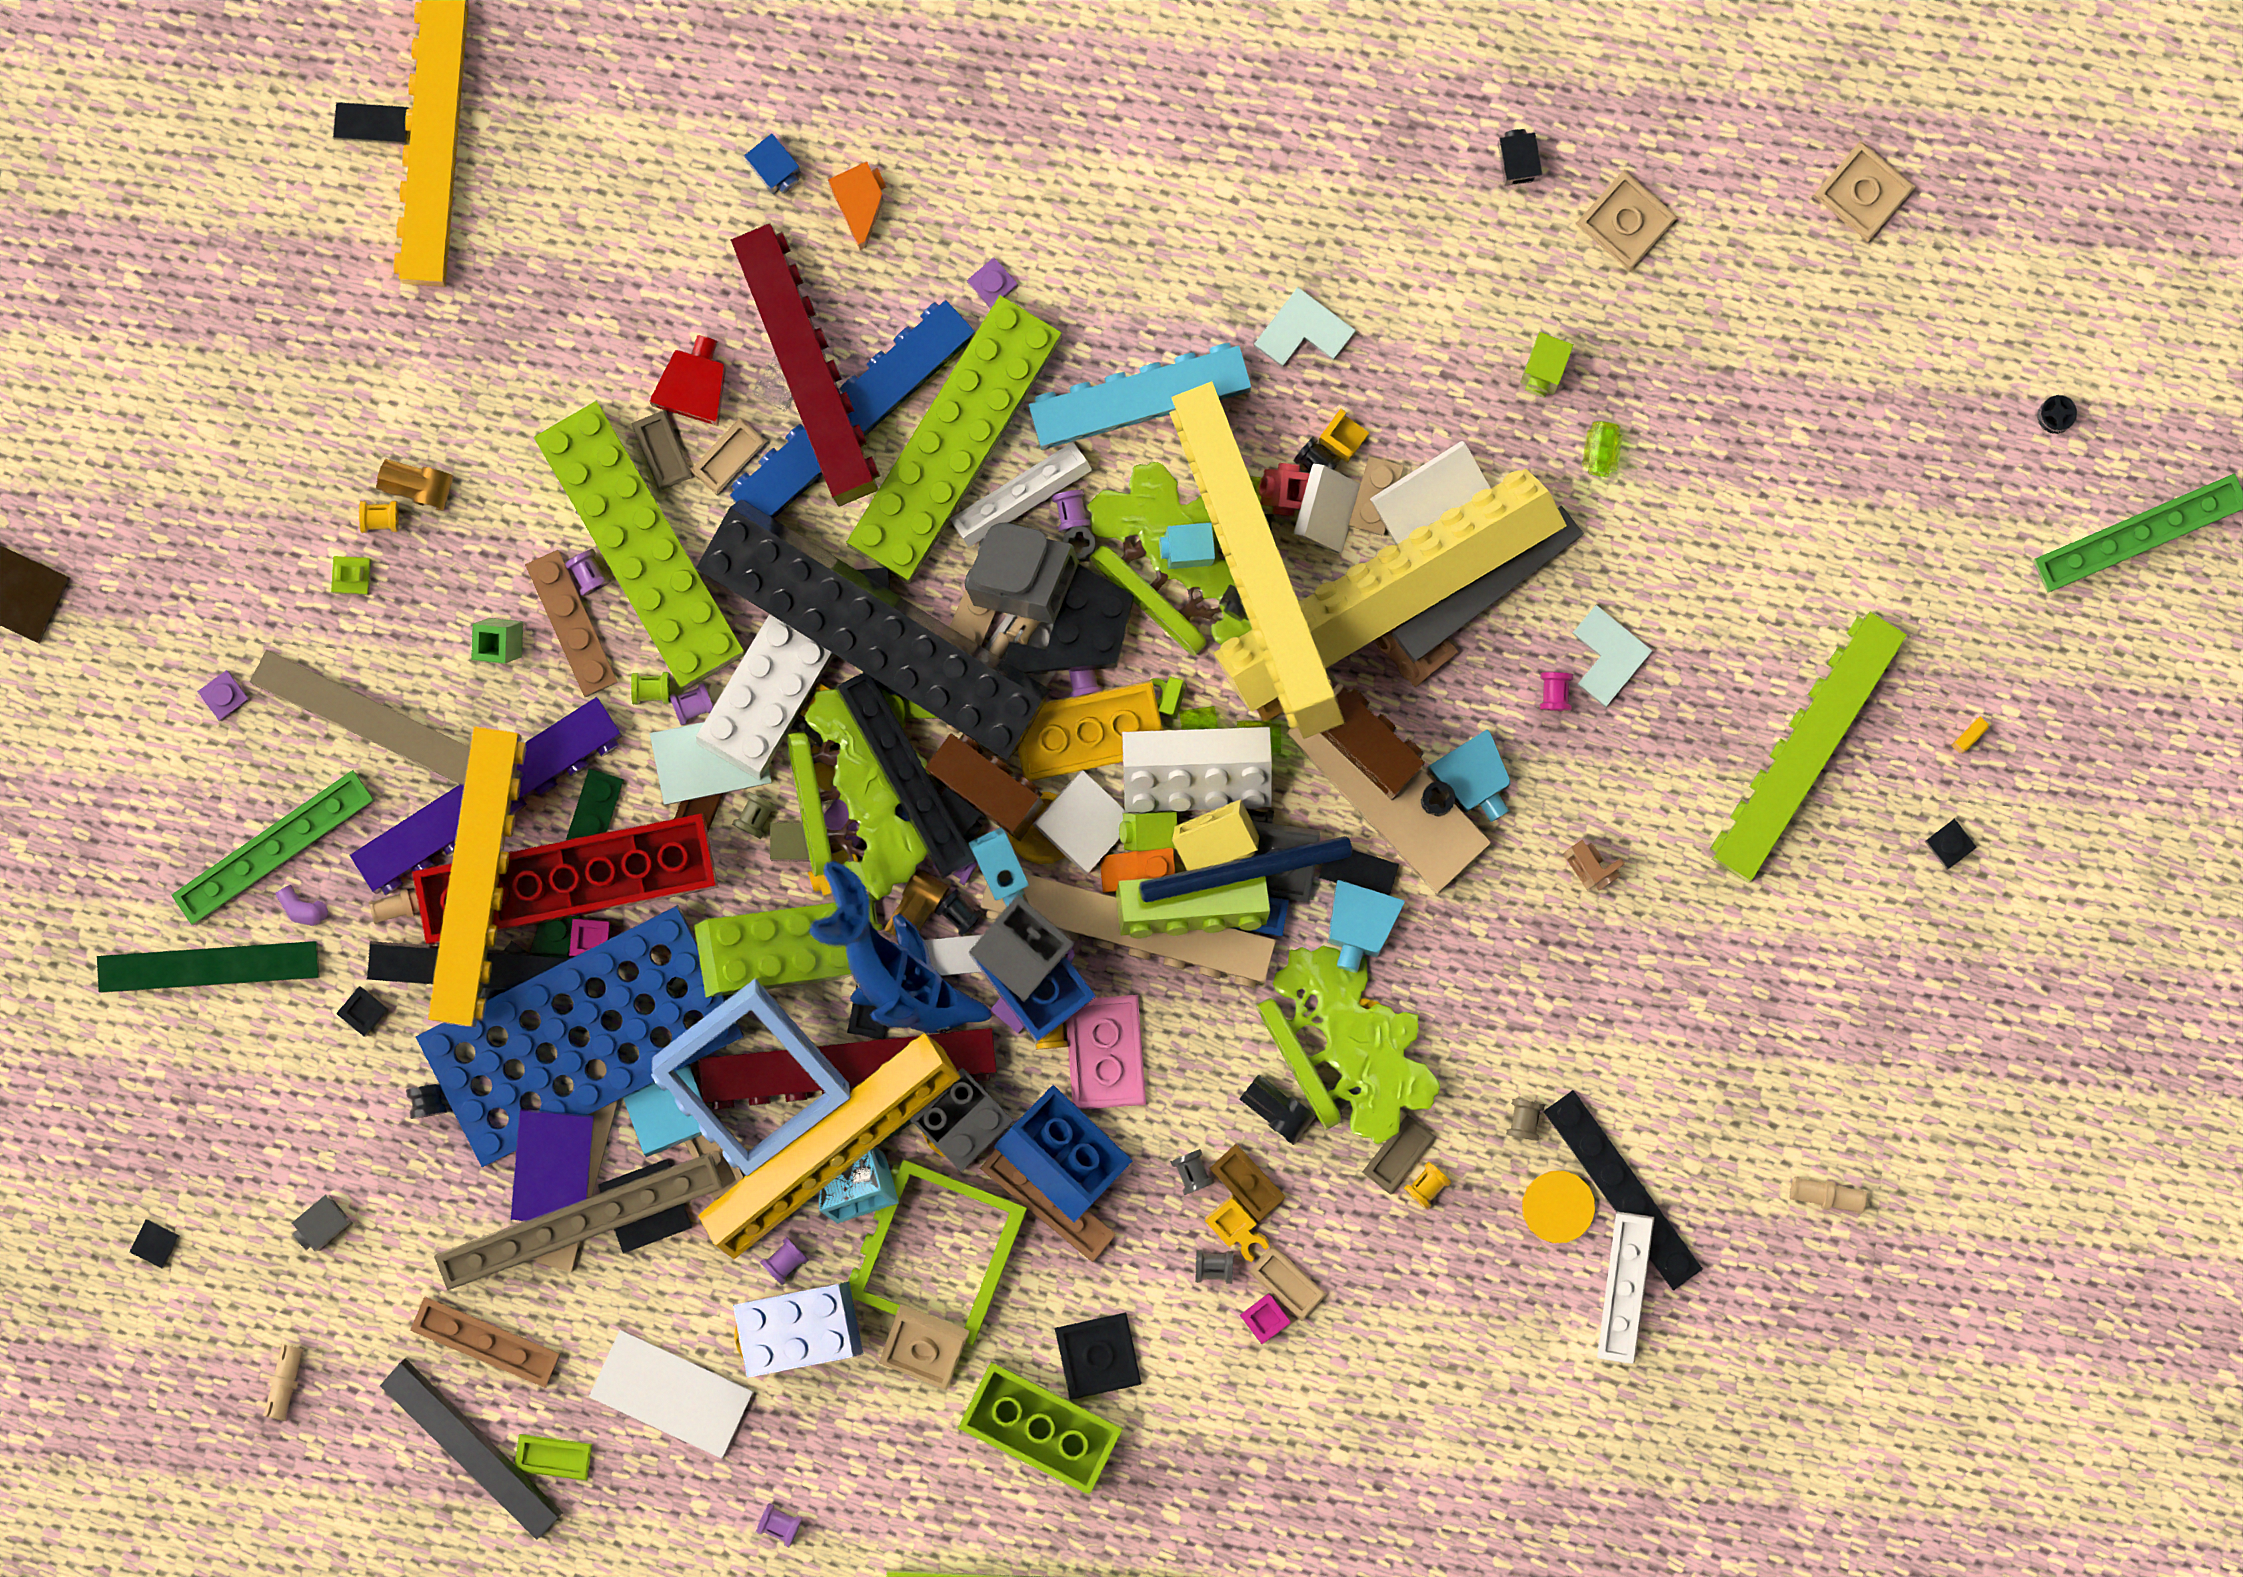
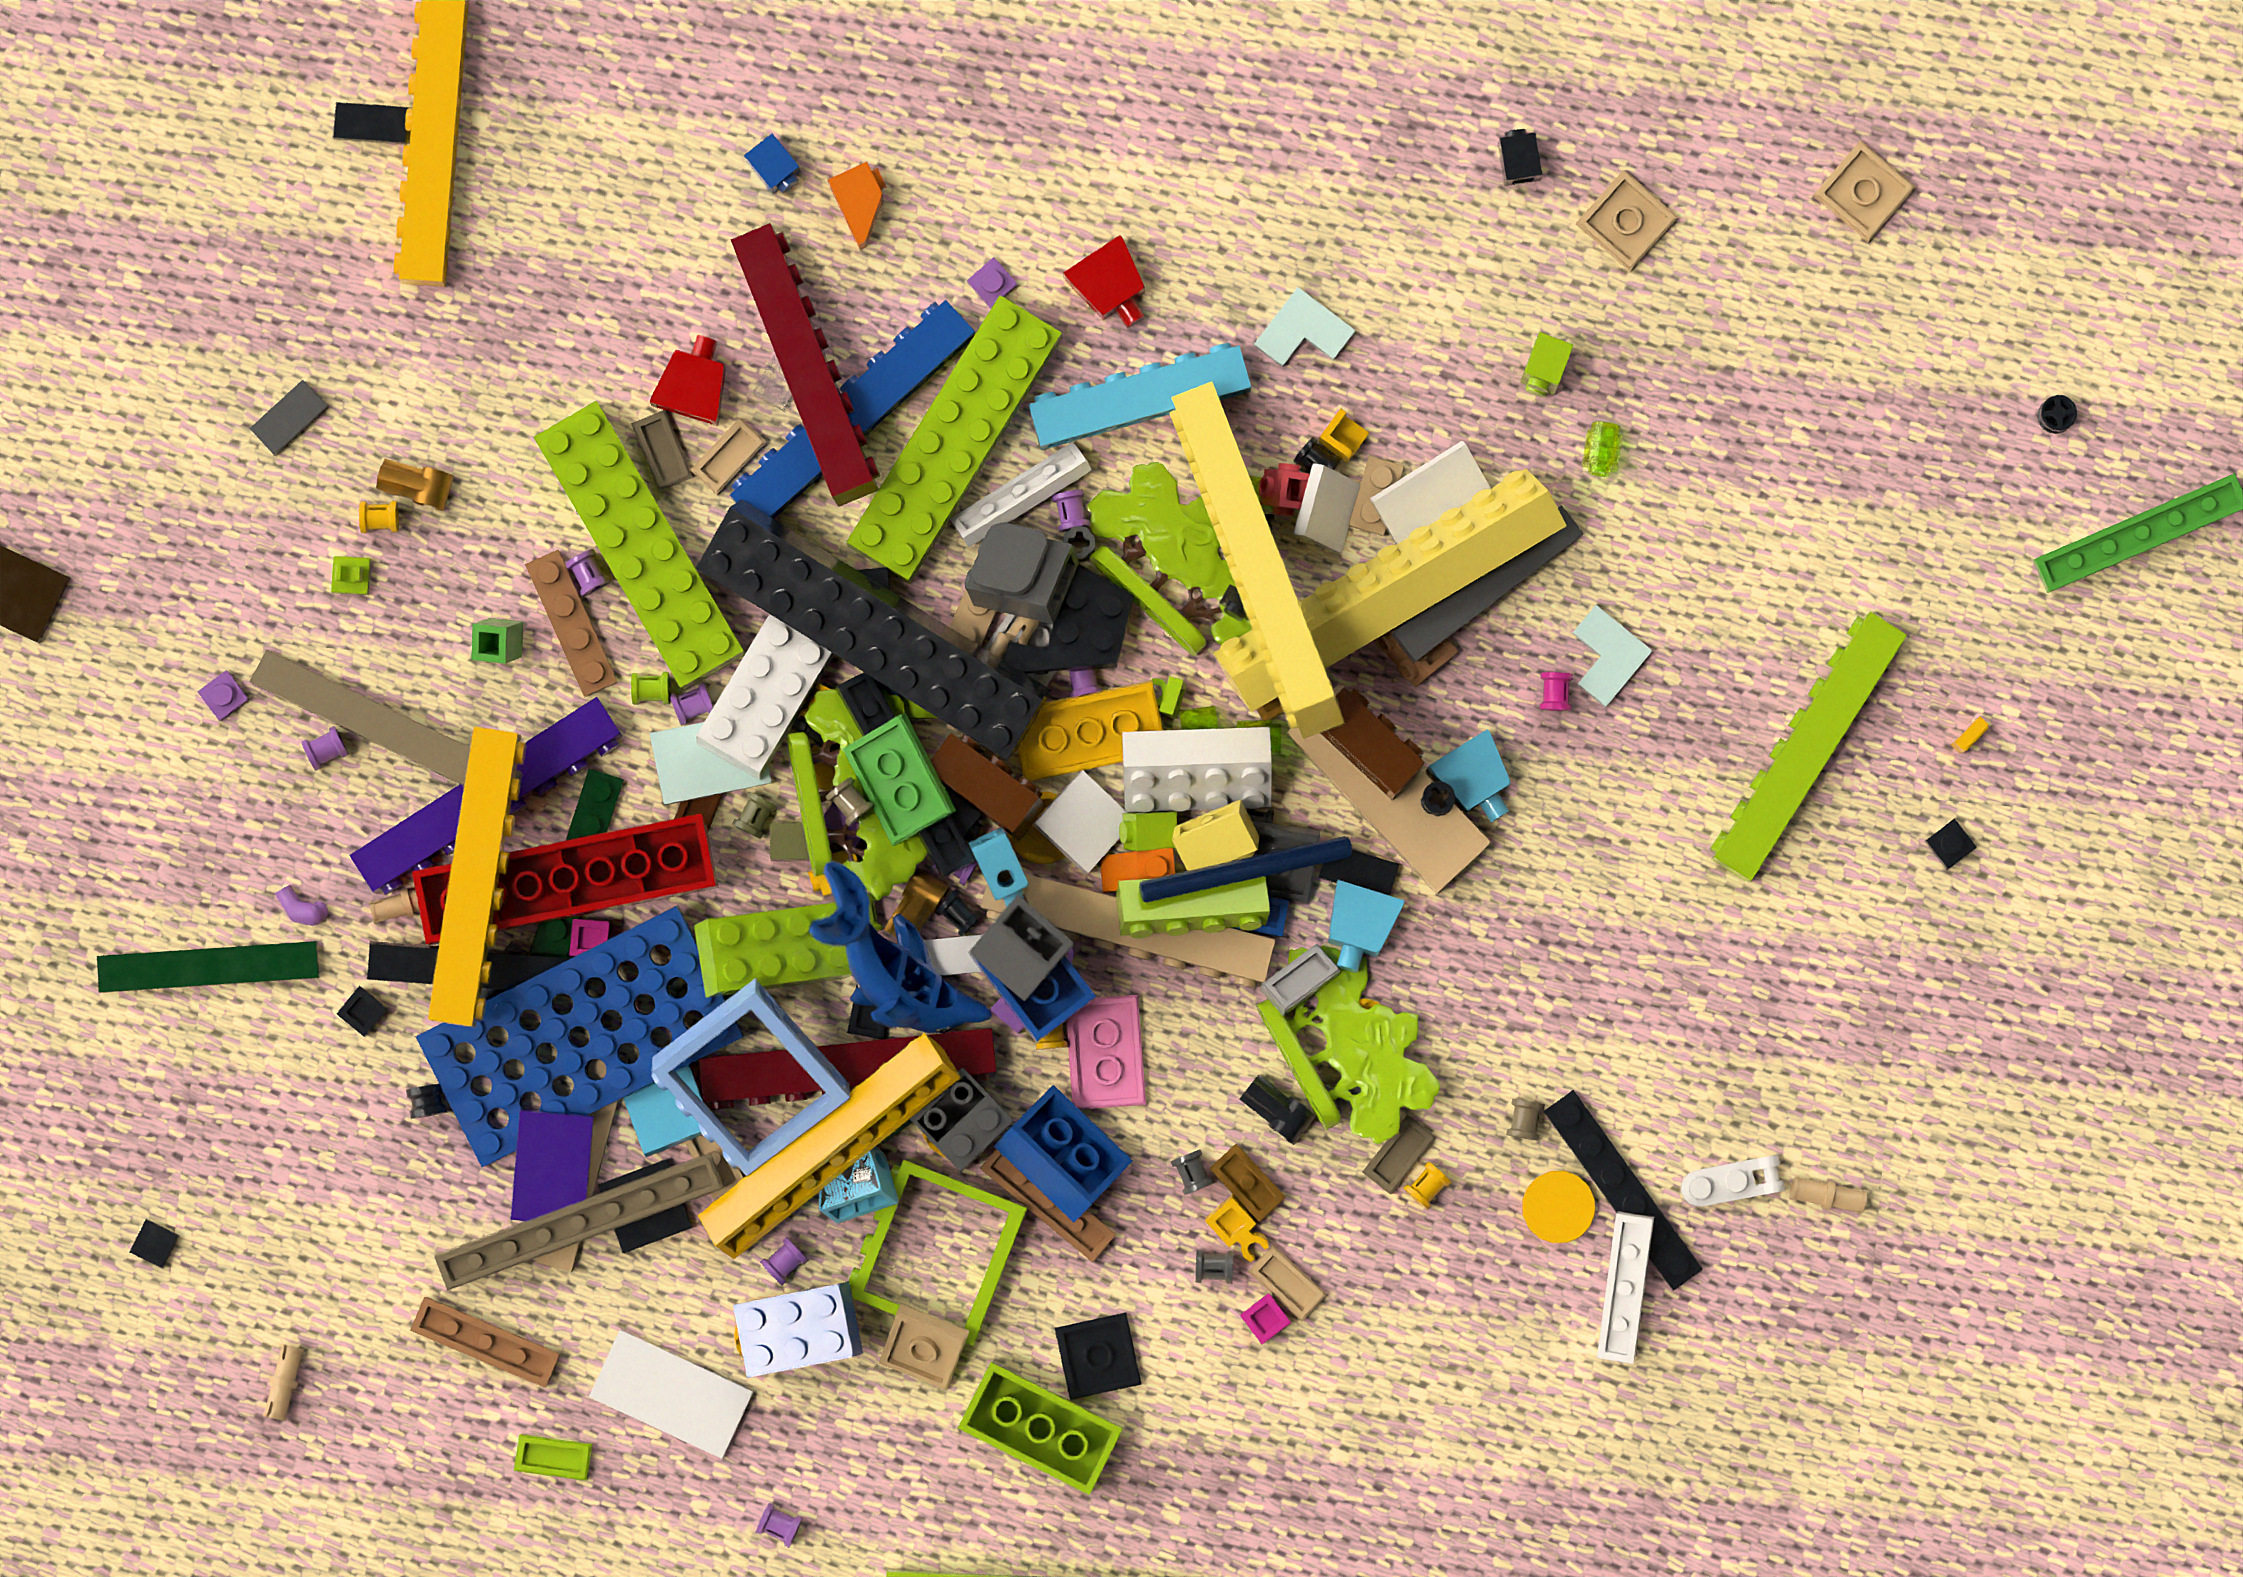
bright green plate [171,770,375,926] -> none
dark grey brick [292,1195,353,1251] -> none
black tile [379,1358,563,1540] -> none
medium azure brick [1159,523,1215,569] -> none
medium nougat bracket [1563,839,1625,891] -> none
none -> dark grey tile [249,380,329,456]
none -> medium lavender bush [301,726,349,771]
none -> dark tan bush [826,777,874,826]
none -> bright green tile [843,714,956,846]
none -> red torso [1063,235,1145,328]
none -> light grey tile [1260,944,1340,1016]
none -> white plate [1681,1154,1786,1207]

